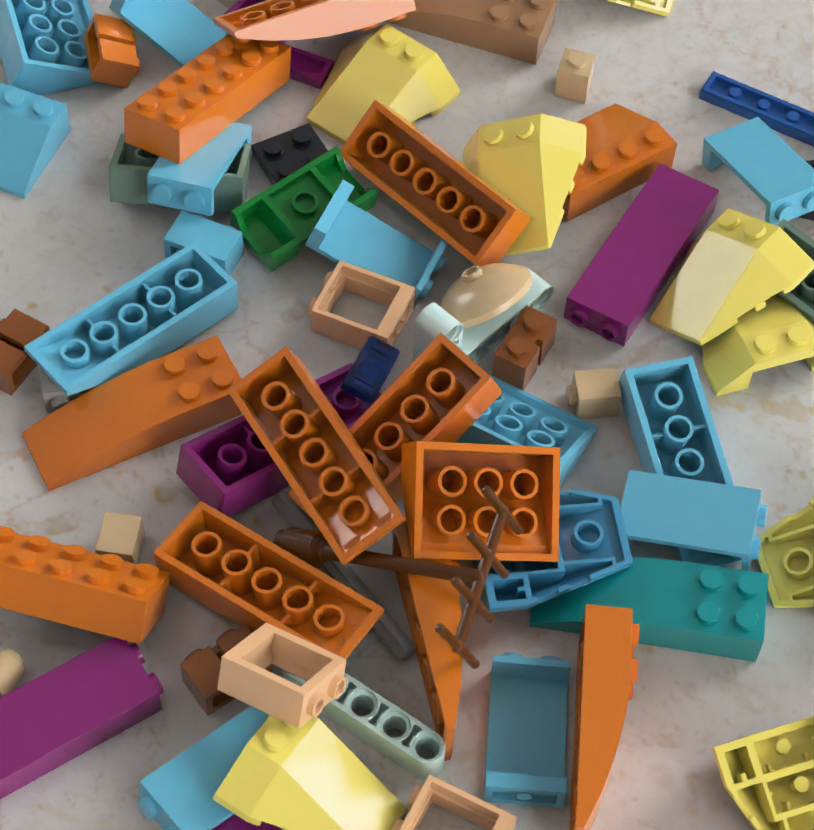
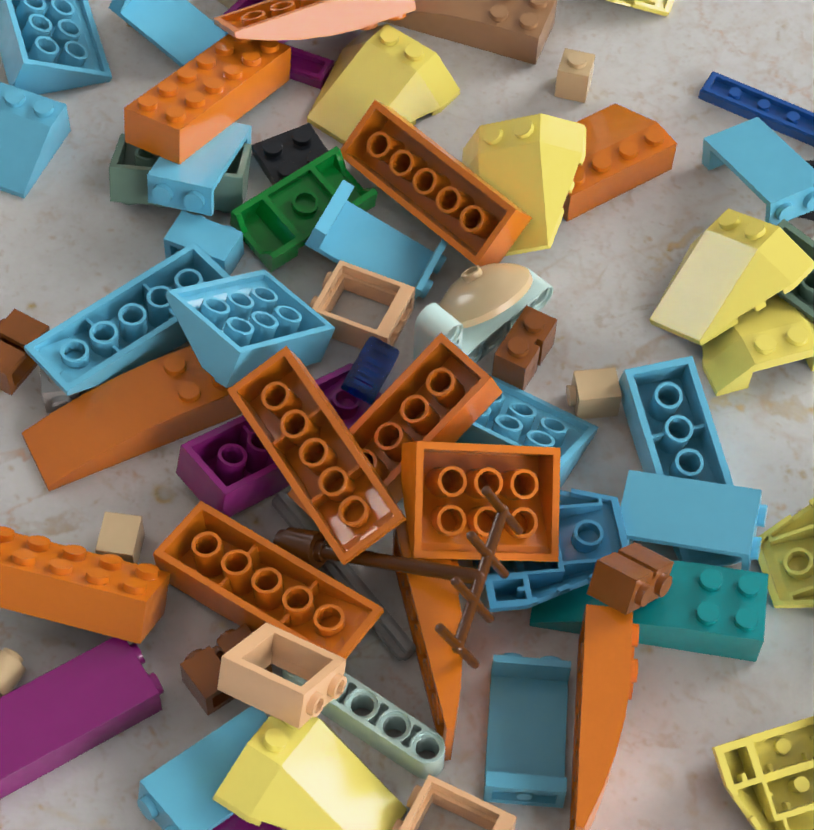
orange piece [84,13,140,88] -> none
magenta brick [563,163,719,347] -> none
none -> medium azure slope [165,269,335,388]
none -> dark orange piece [587,542,674,615]

